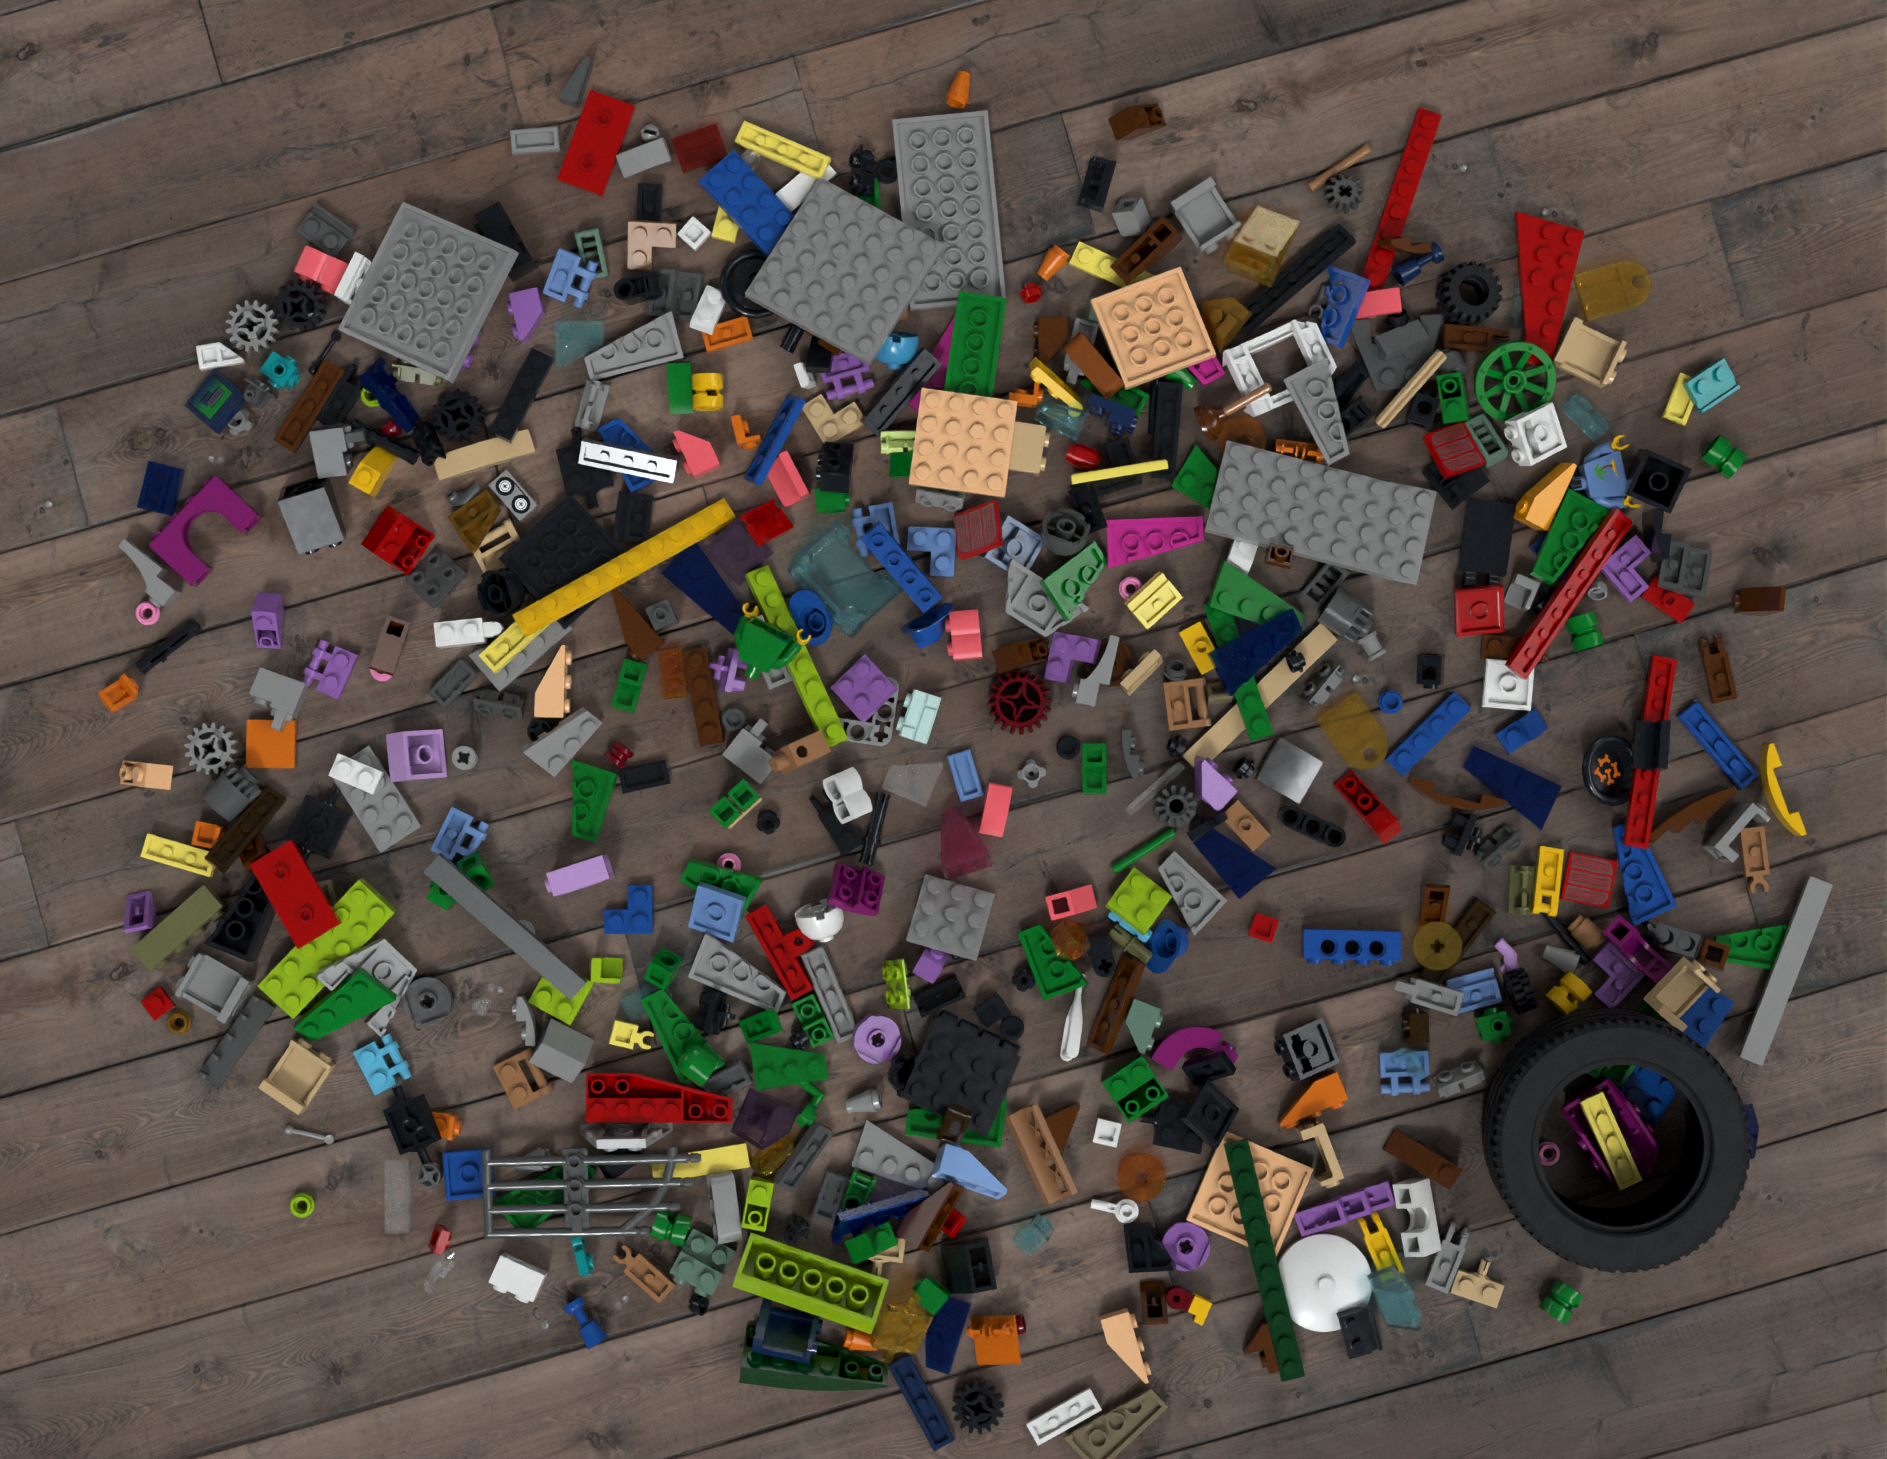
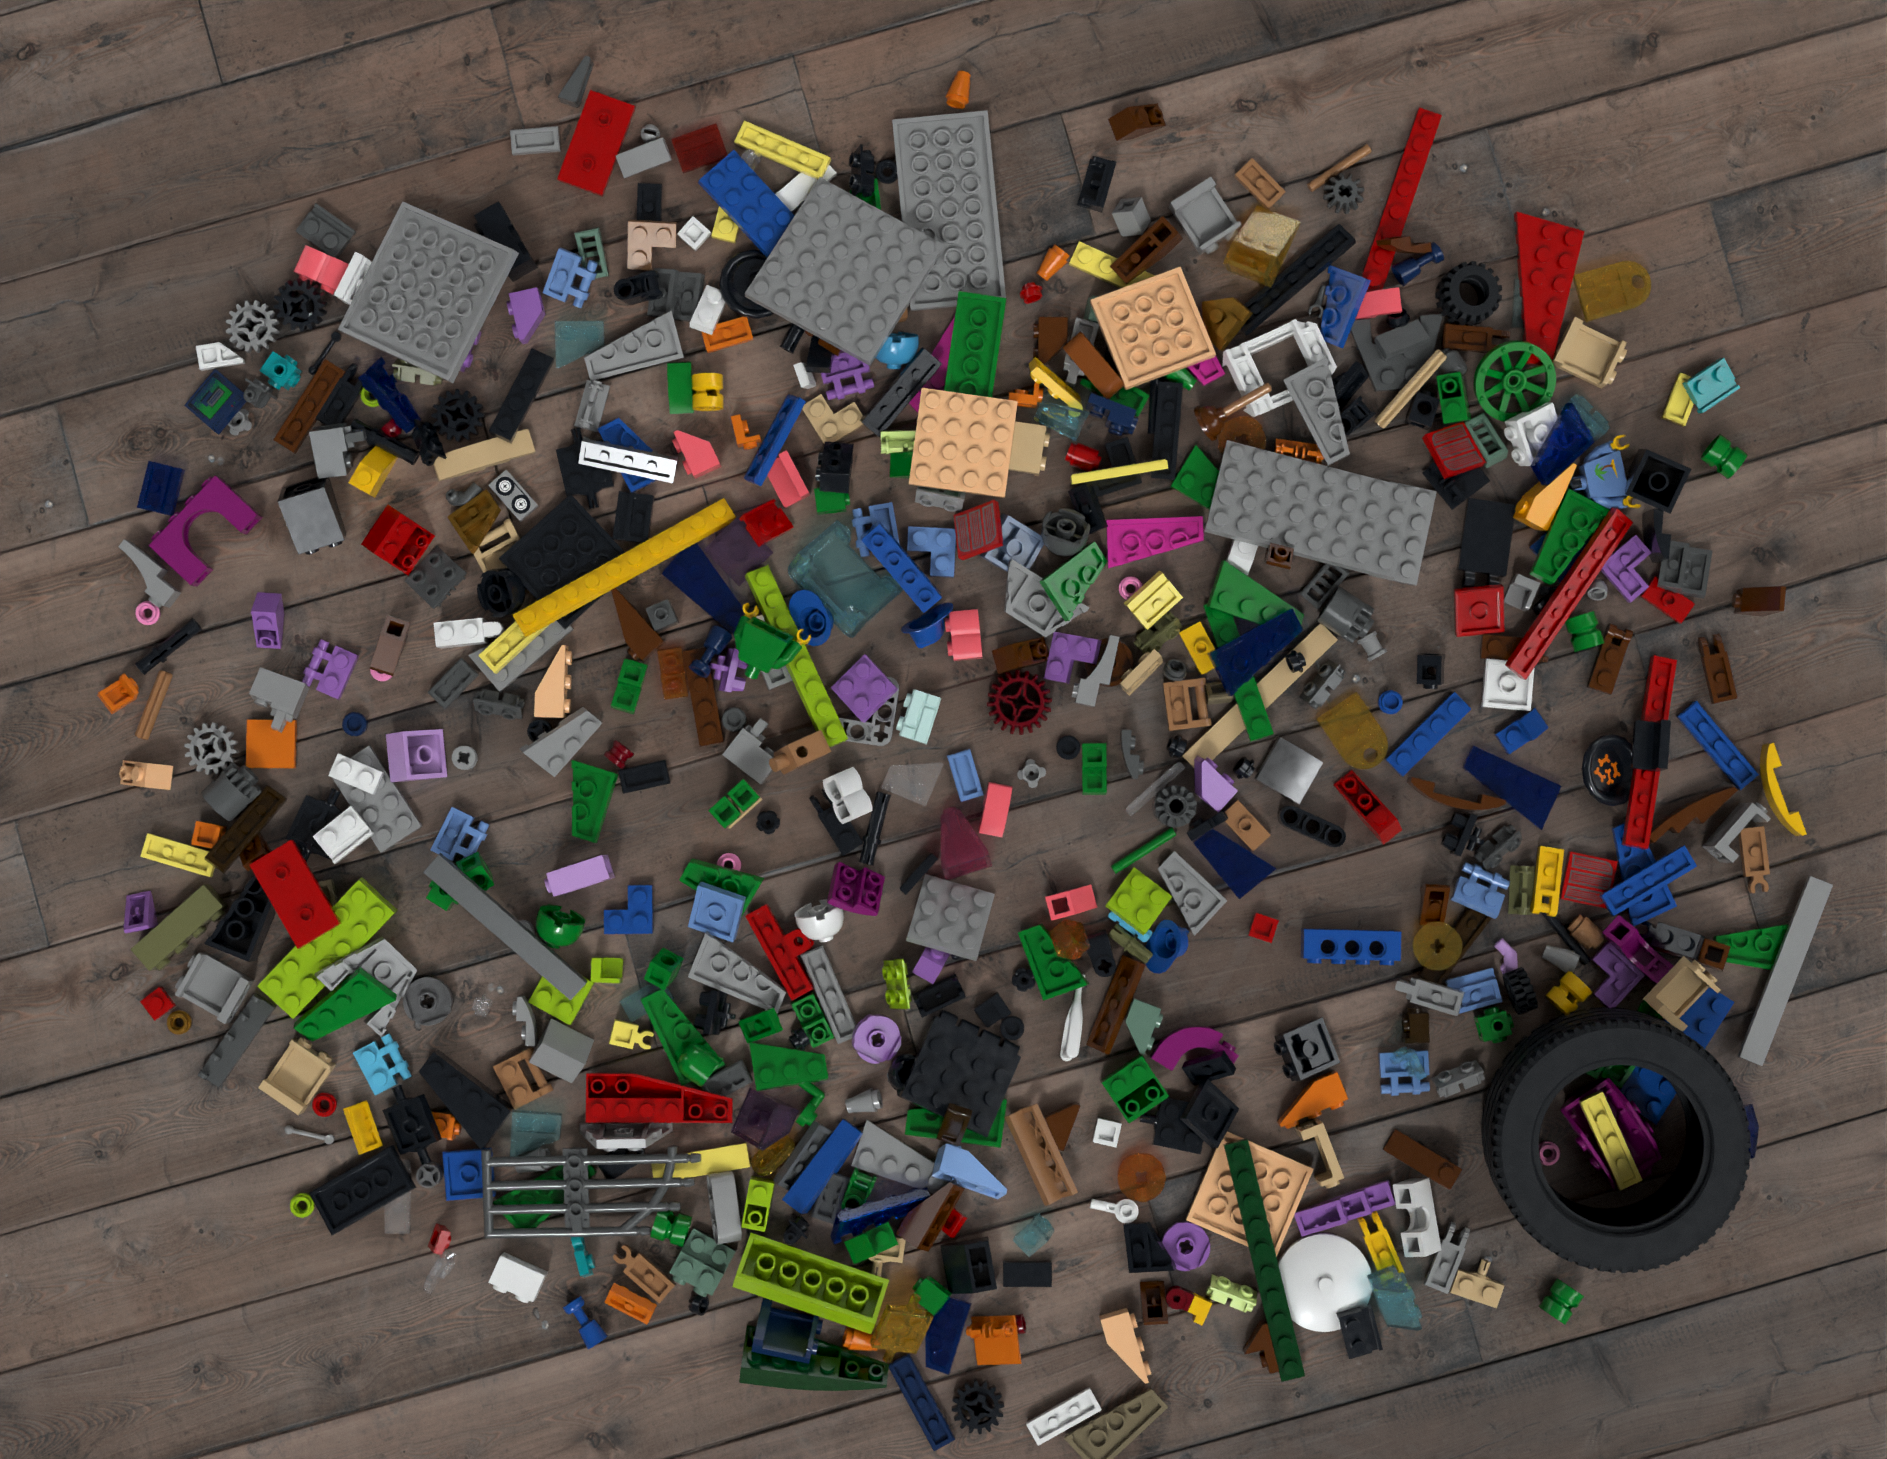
none -> medium nougat axle [135,670,172,740]
none -> black tile [309,1145,416,1235]
none -> red plate [312,1092,337,1117]
none -> white plate [313,806,374,864]
none -> dark blue tile [342,712,368,737]
none -> yellow plate [343,1100,383,1155]
none -> black wedge [419,1050,514,1150]
none -> clear light blue wing [510,1110,562,1157]
none -> green cylinder [535,904,585,949]
none -> orange plate [604,1283,657,1325]
none -> dark blue piece [689,625,732,678]
none -> blue slope [782,1119,863,1214]
none -> black tile [900,853,938,895]
none -> black tile [1003,1261,1052,1287]
none -> olive hinge [1133,612,1183,654]
none -> yellowish green hinge [1205,1274,1257,1313]
none -> medium nougat plate [1234,158,1286,210]
none -> medium blue plate [1451,862,1510,919]
none -> clear blue wing [1530,403,1595,485]
none -> reddish brown plate [1587,623,1633,695]
none -> blue plate [1600,845,1697,916]

